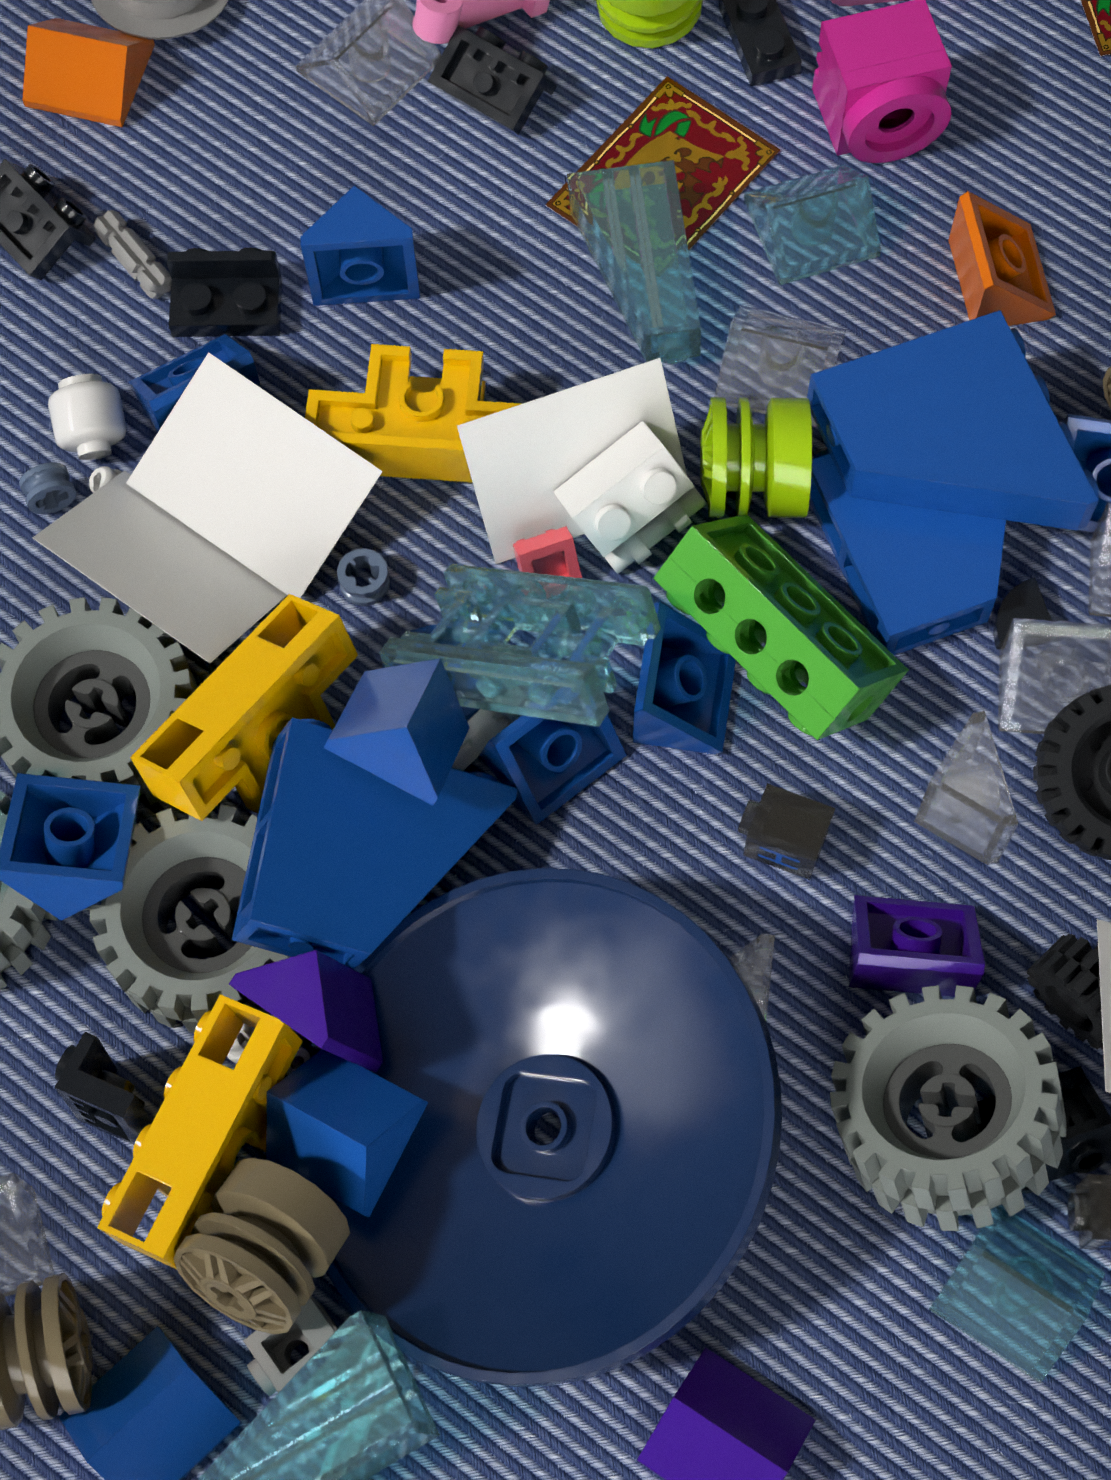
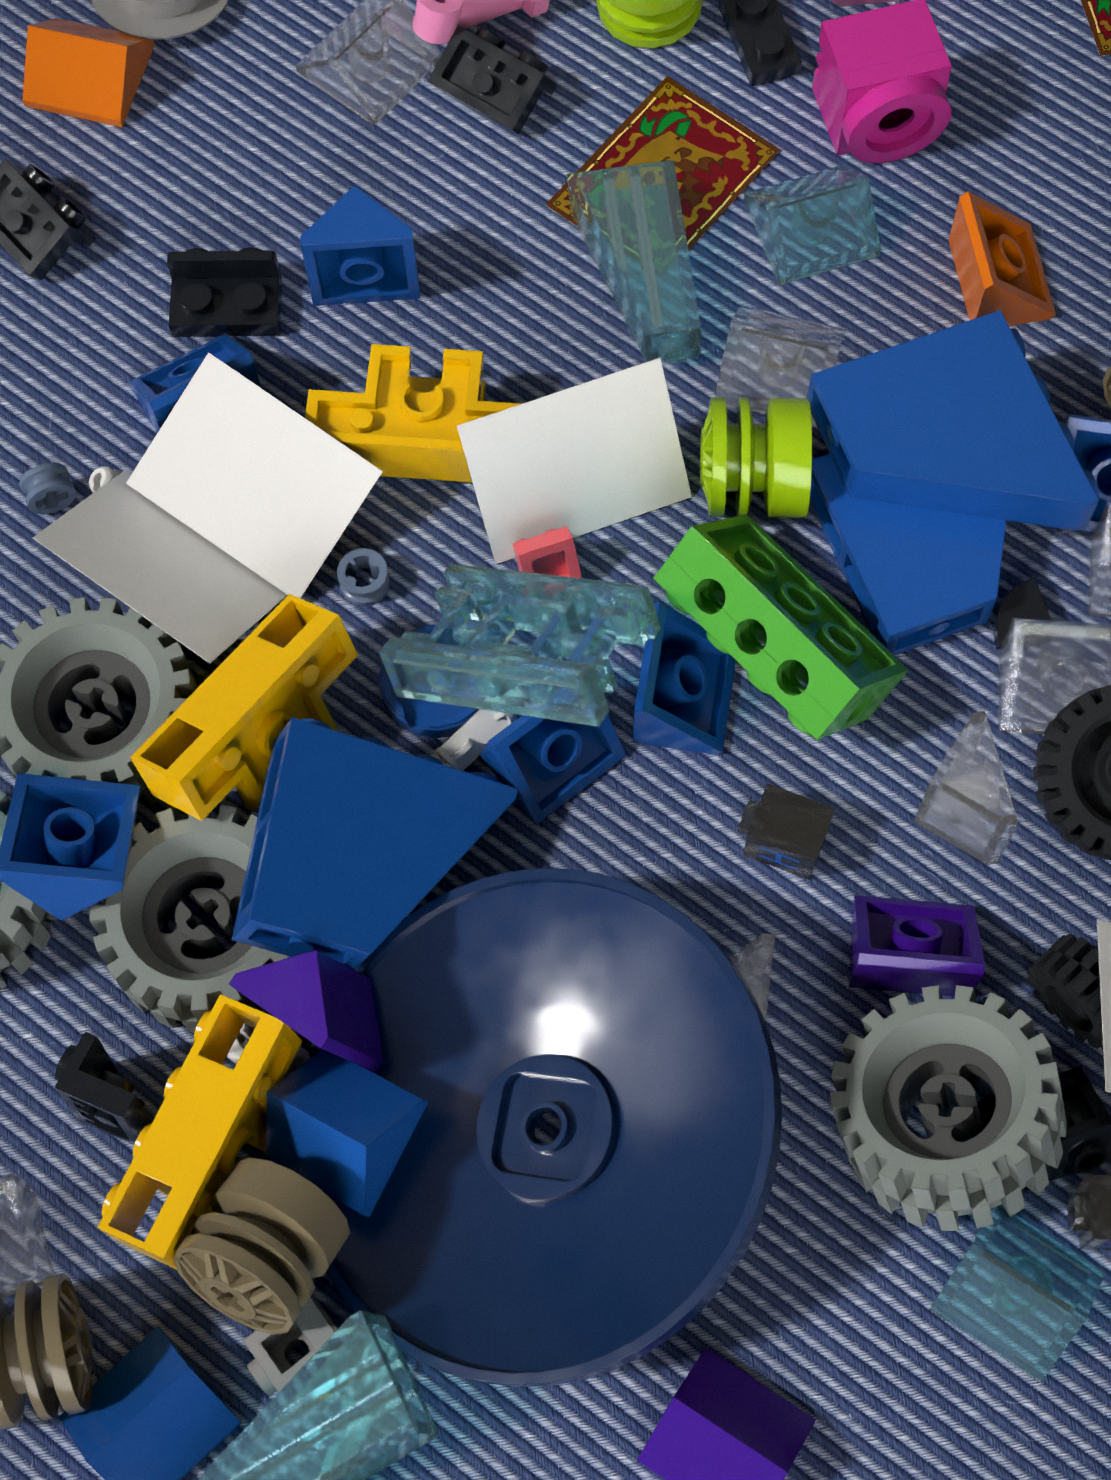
white head [48,374,126,460] -> none
light grey axle [94,210,171,299] -> none
blue slope [324,658,470,806] -> none
white brick [553,421,707,574] -> none

